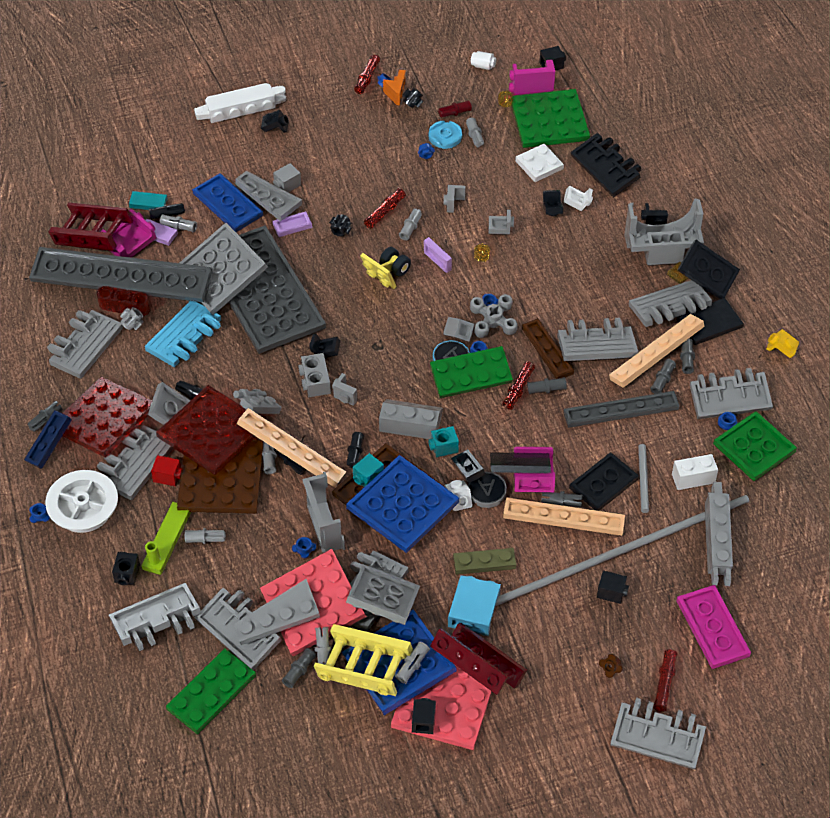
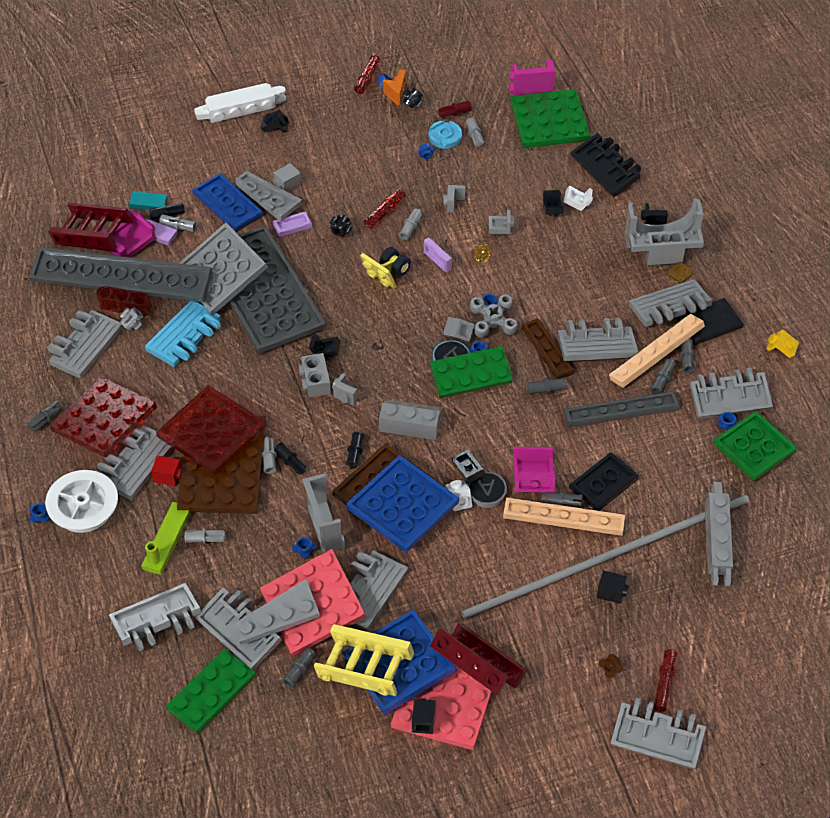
dark blue plate [24,410,72,469] -> none
black brick [112,551,140,585] -> none
light grey plate [148,382,192,434] -> none
black axle [175,381,213,404] -> none
light grey plate [233,389,282,414] -> none
light nougat plate [237,408,346,488] -> none
light grey pin [315,627,331,664] -> none
light grey plate [346,564,420,625] -> none
teal brick [353,453,384,487] -> none
light grey pin [395,642,430,684] -> none
teal brick [428,426,459,457] -> none
medium azure panel [448,575,501,636] -> none
olive plate [453,548,516,575] -> none
white brick [471,51,496,70] -> none
black tile [490,452,551,473] -> none
clear yellow bush [498,91,513,107] -> none
clear red pin [502,361,535,410] -> none
white plate [516,144,564,182] -> none
black brick [539,46,566,71] -> none
light grey bar [638,444,649,513] -> none
white brick [672,454,718,490] -> none
dark pink plate [676,585,751,669] -> none
black tile [677,240,740,299] -> none

